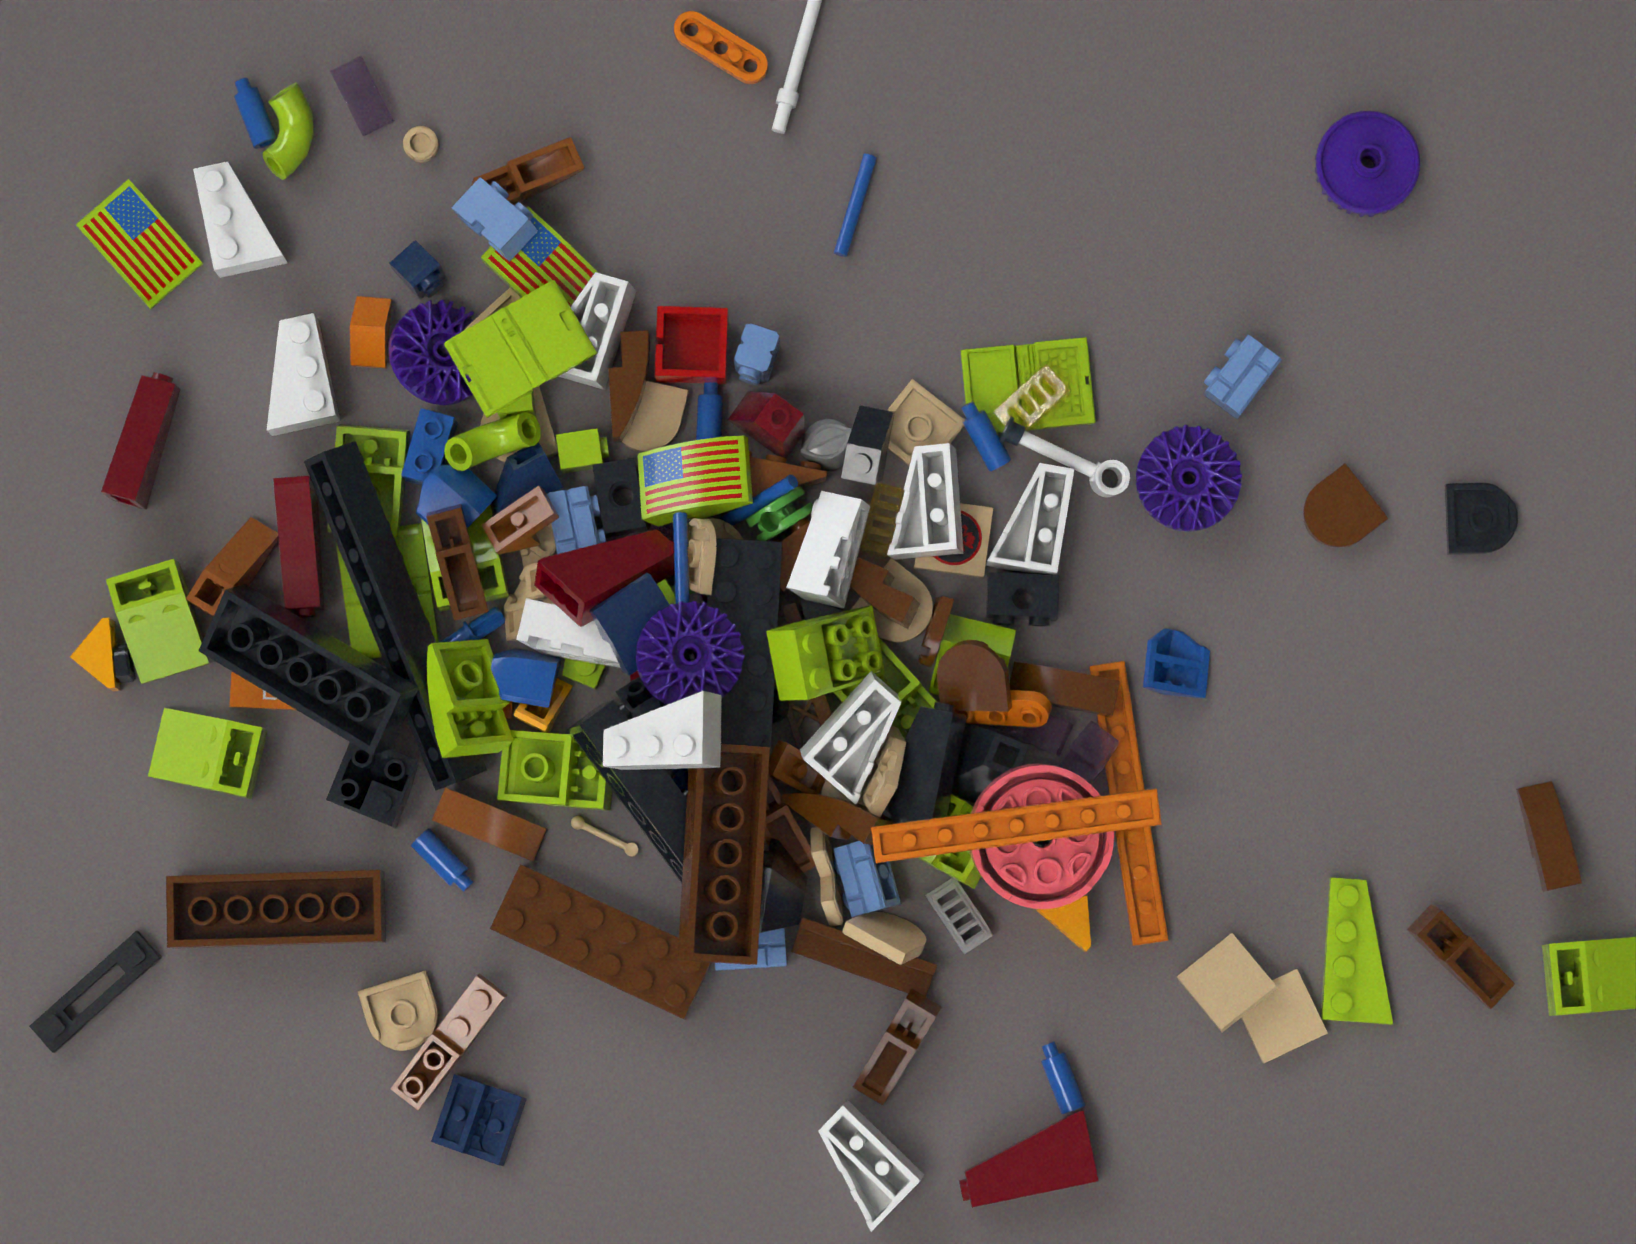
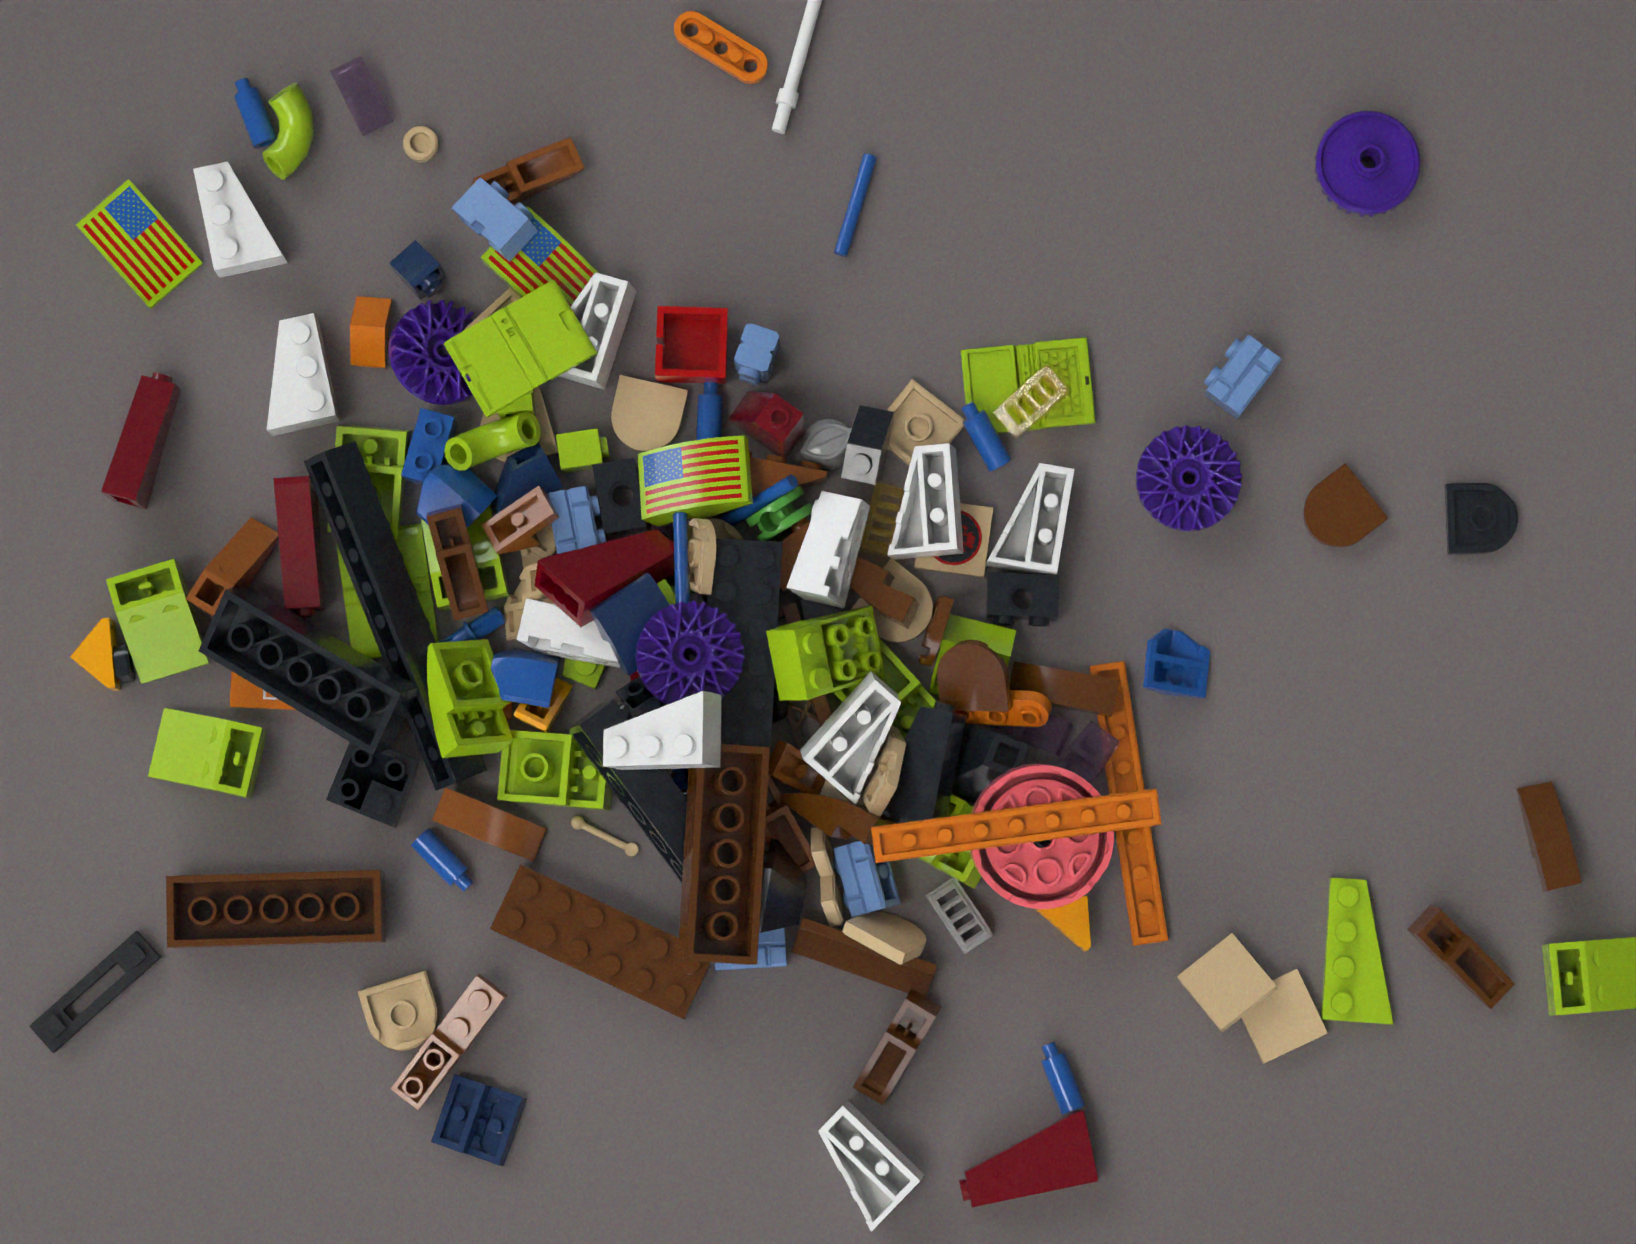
reddish brown slope [608,330,650,443] -> none
white piece [999,417,1130,497] -> none

